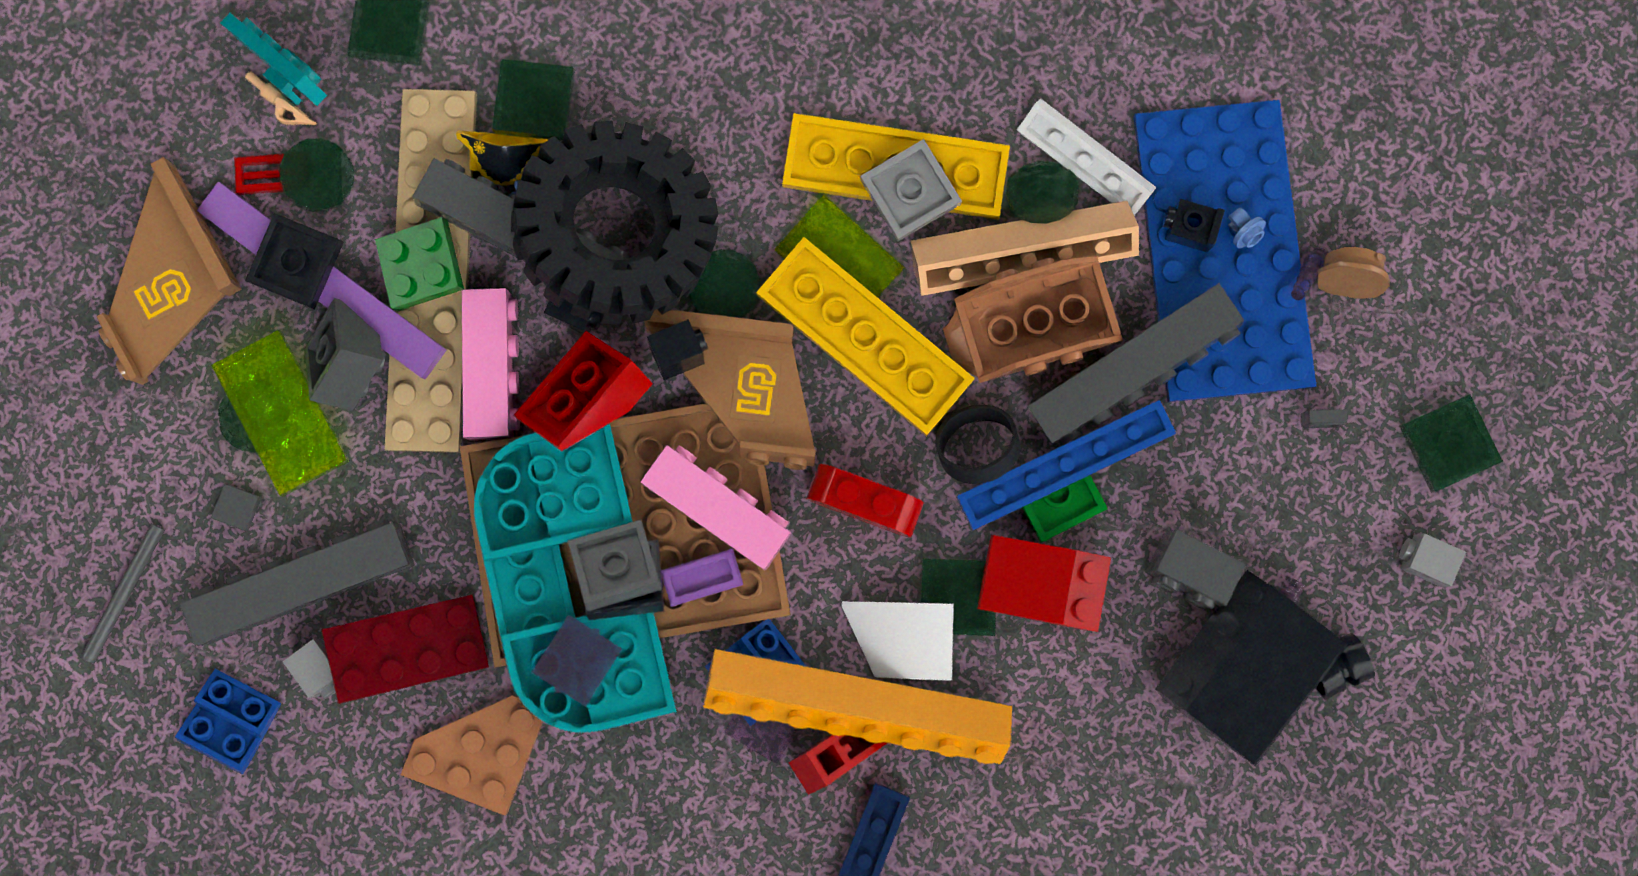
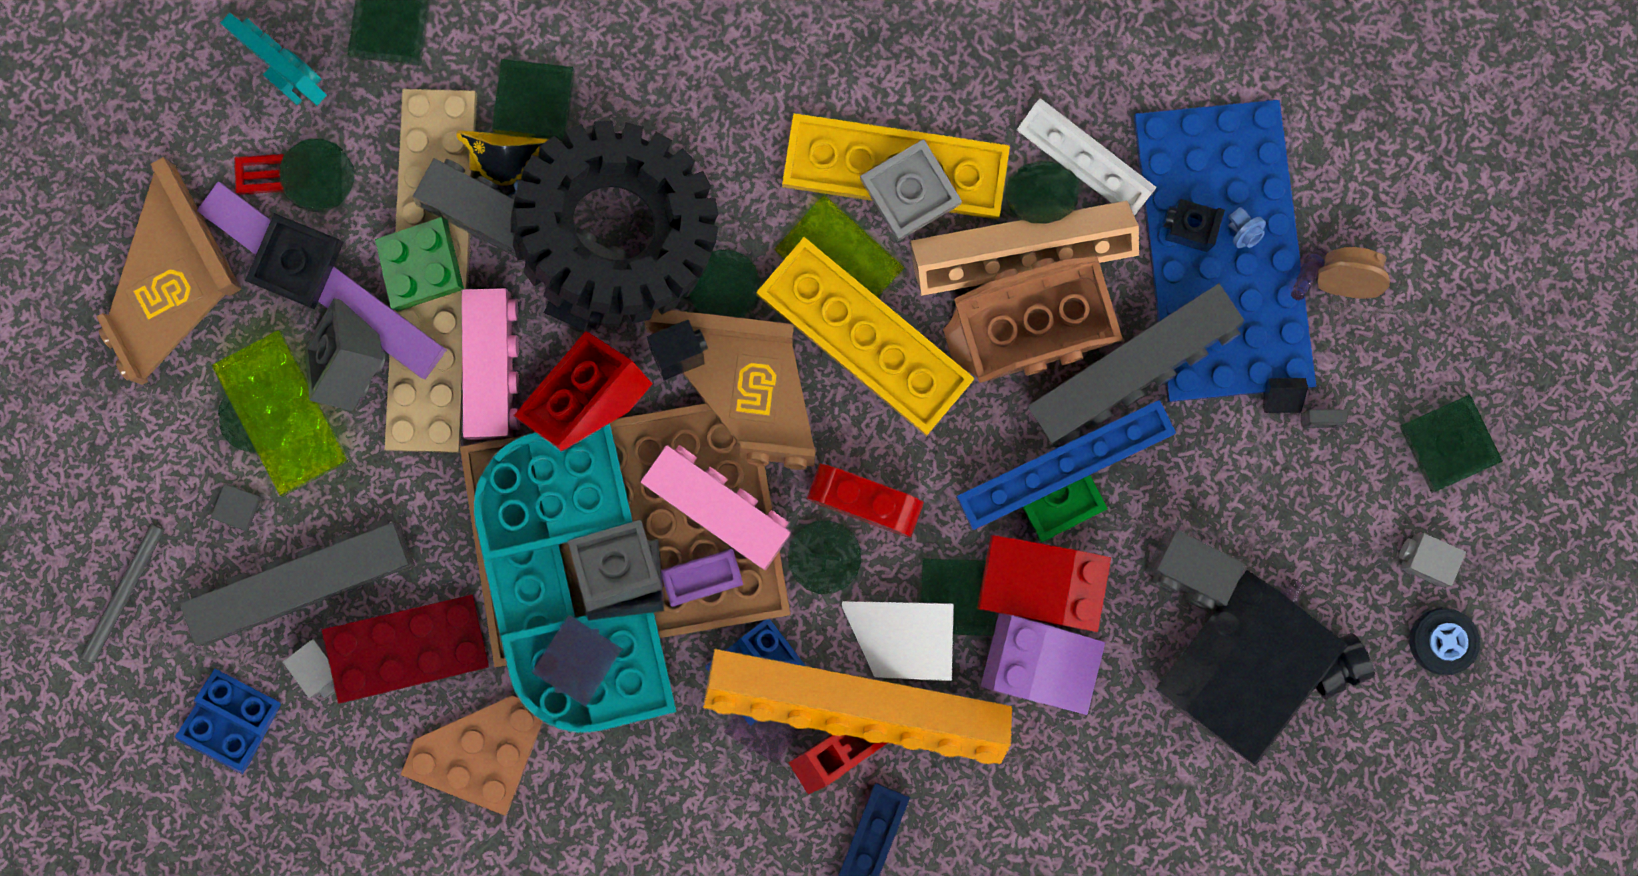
light nougat hand [245,71,317,125] -> none
black tyre [935,404,1021,484] -> none
none -> clear green tile [788,521,861,594]
none -> medium lavender slope [980,614,1105,715]
none -> black tile [1263,378,1308,413]
none -> black wheel [1409,608,1480,675]

